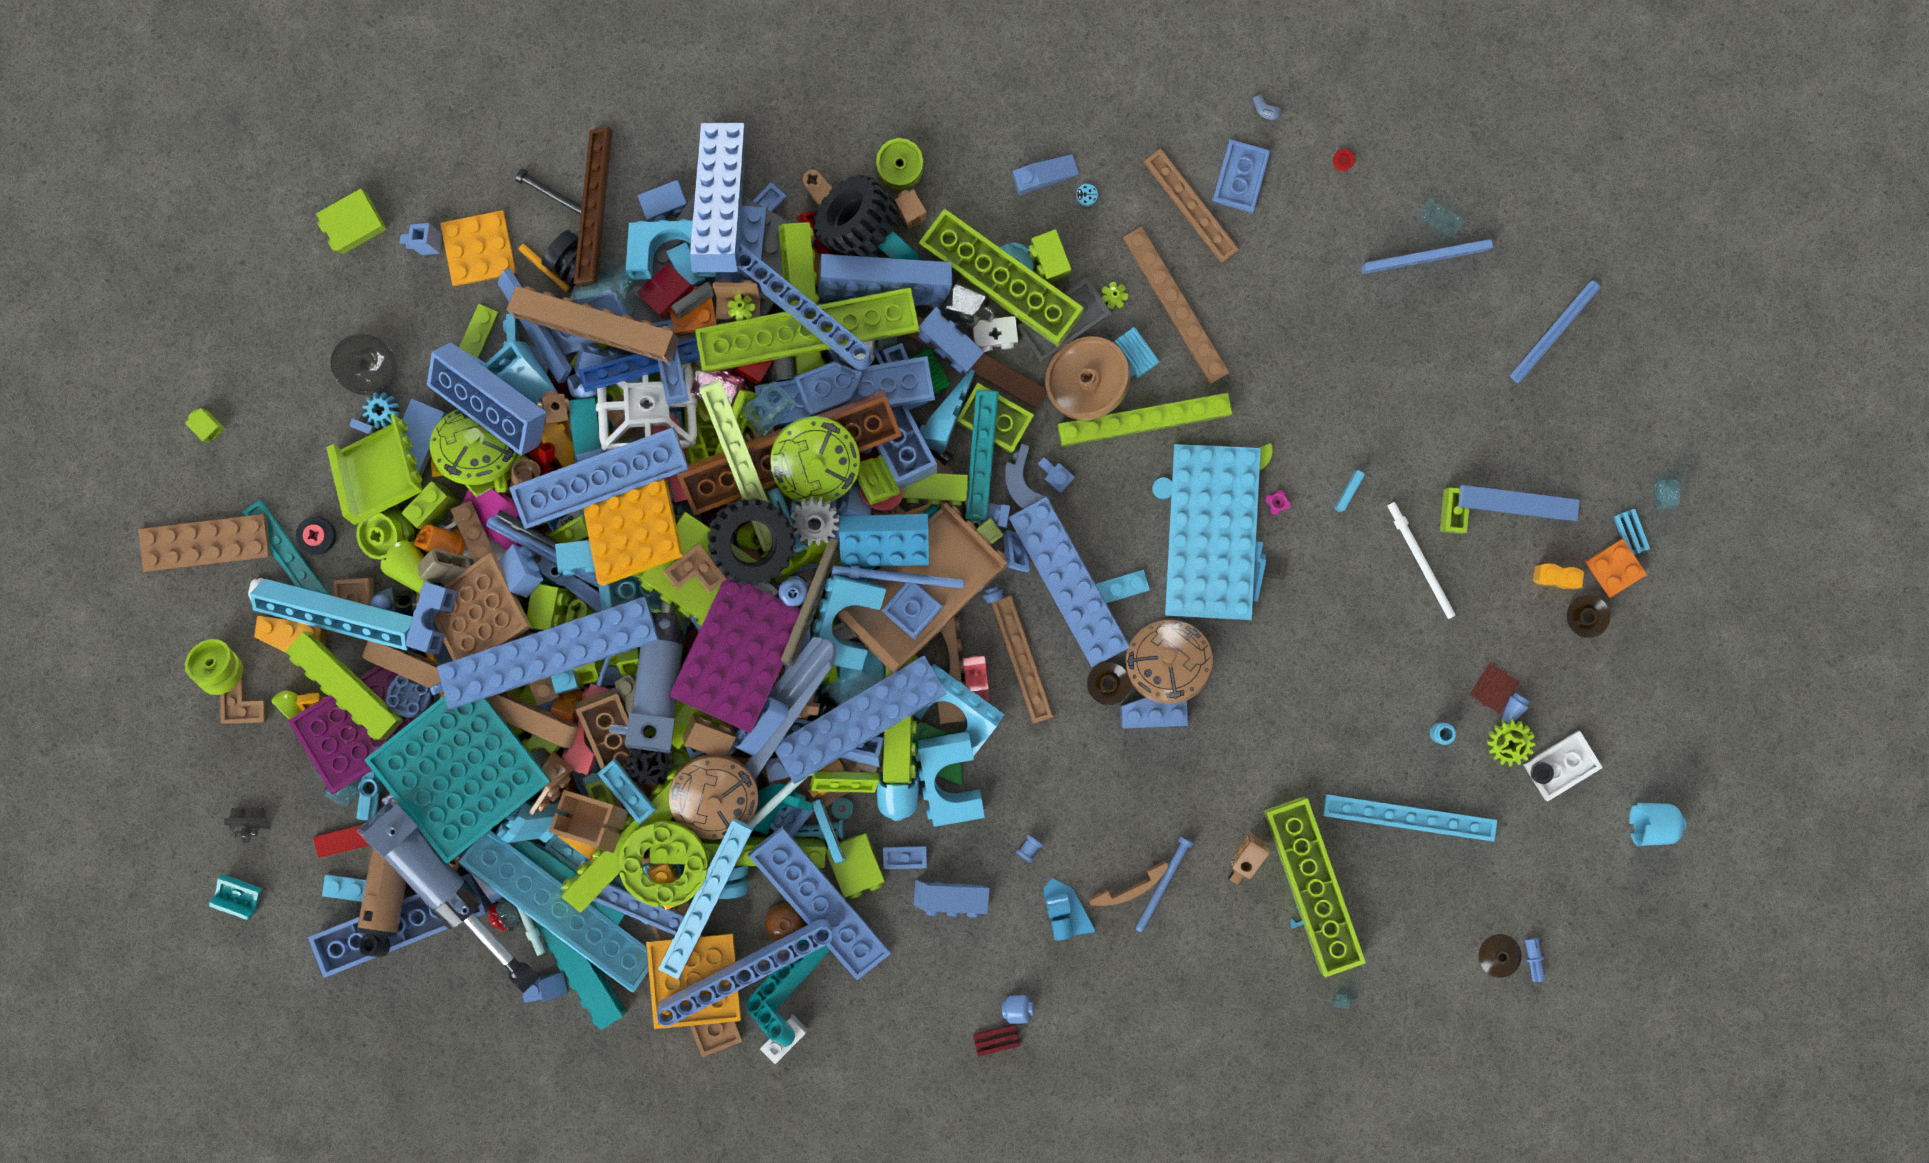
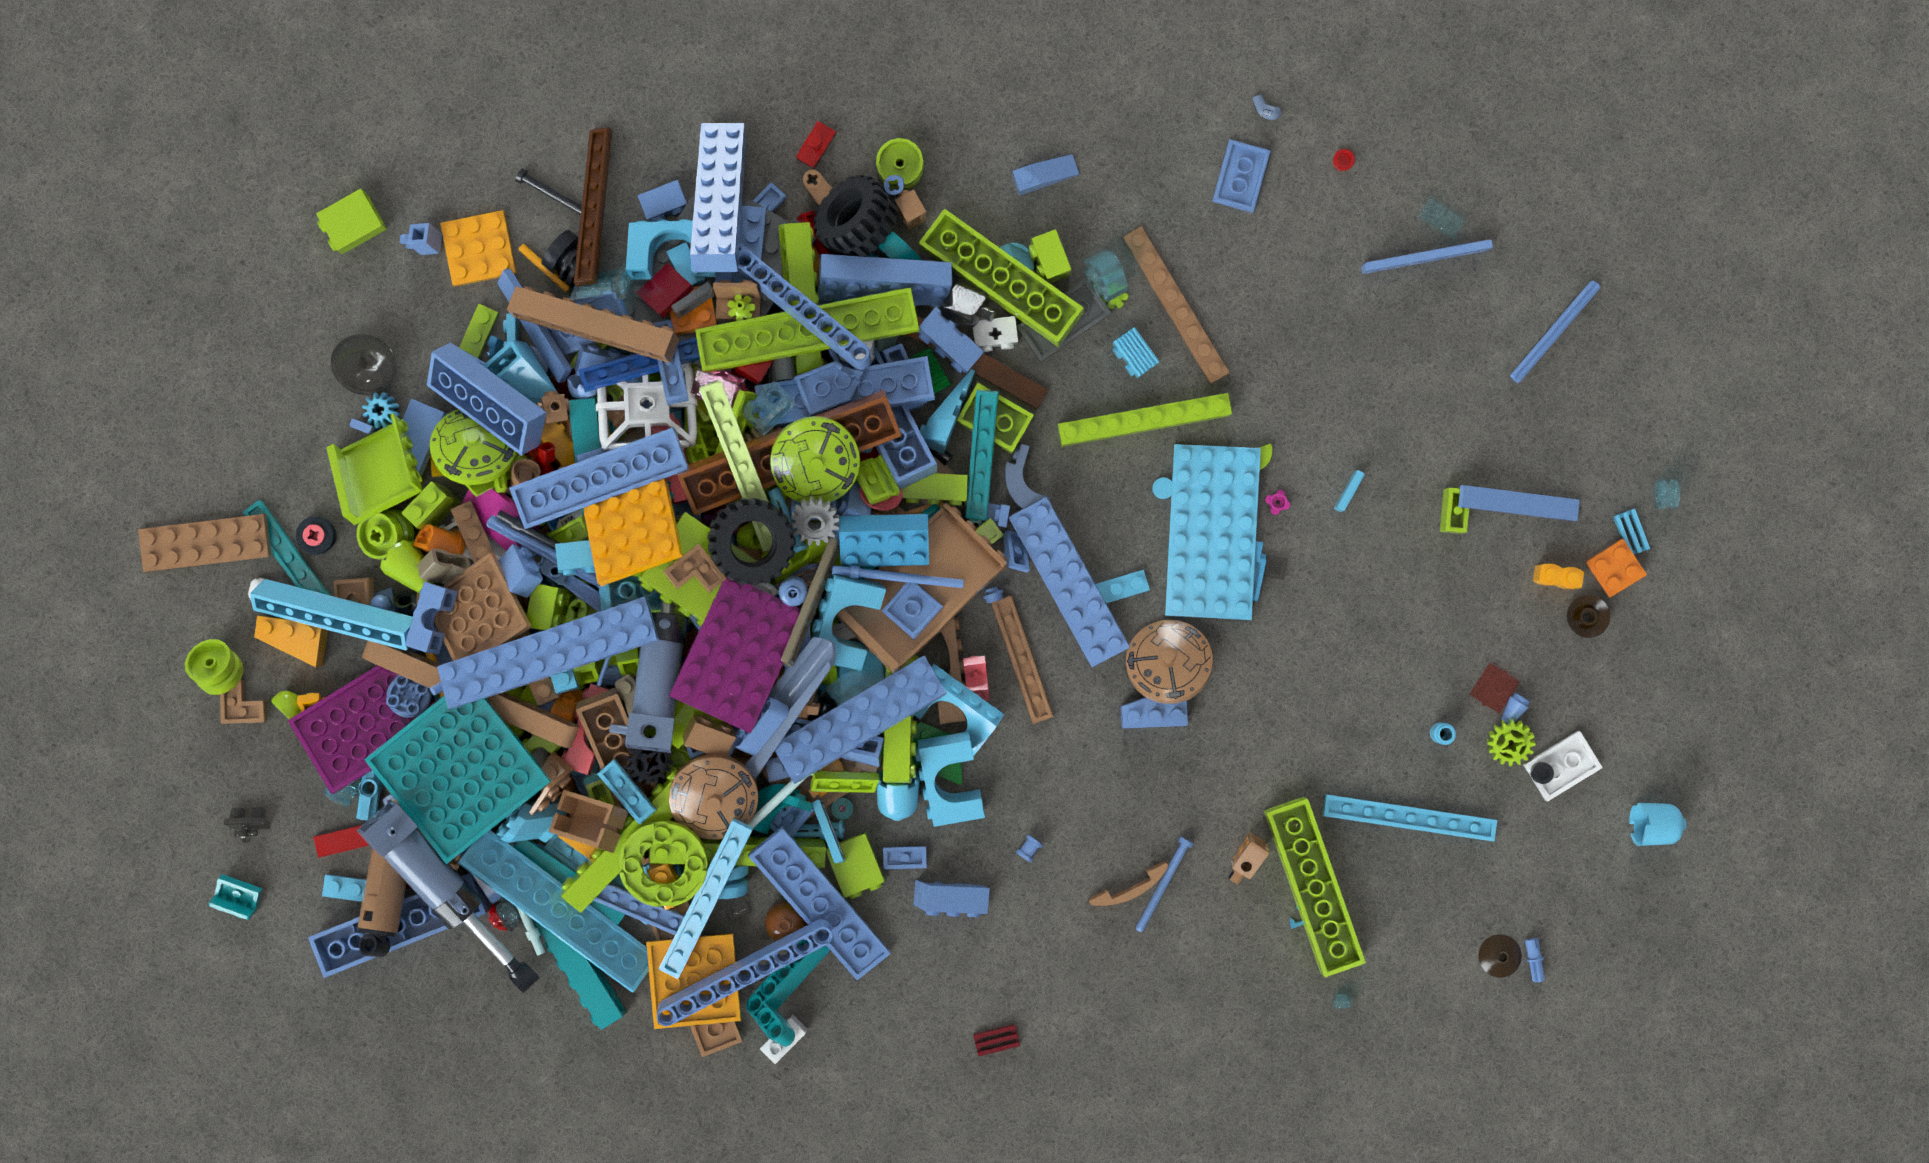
lime brick [185,408,225,443] -> none
lime brick [285,632,404,740] -> none
medium blue slope [522,971,568,1003] -> none
medium blue head [1002,995,1035,1024] -> none
medium blue plate [1037,458,1075,493] -> none
dark azure panel [1043,878,1095,940] -> none
medium nougat dish [1045,337,1131,420] -> none
medium azure tile [1076,184,1098,206] -> none
dark brown dish [1087,662,1130,705] -> none
medium nougat tile [1143,148,1239,263] -> none
white bar [1387,502,1456,619] -> none
none -> dark azure tile [487,335,504,359]
none -> red tile [795,121,836,169]
none -> medium blue bush [884,175,905,195]
none -> clear light blue brick [1084,249,1129,302]

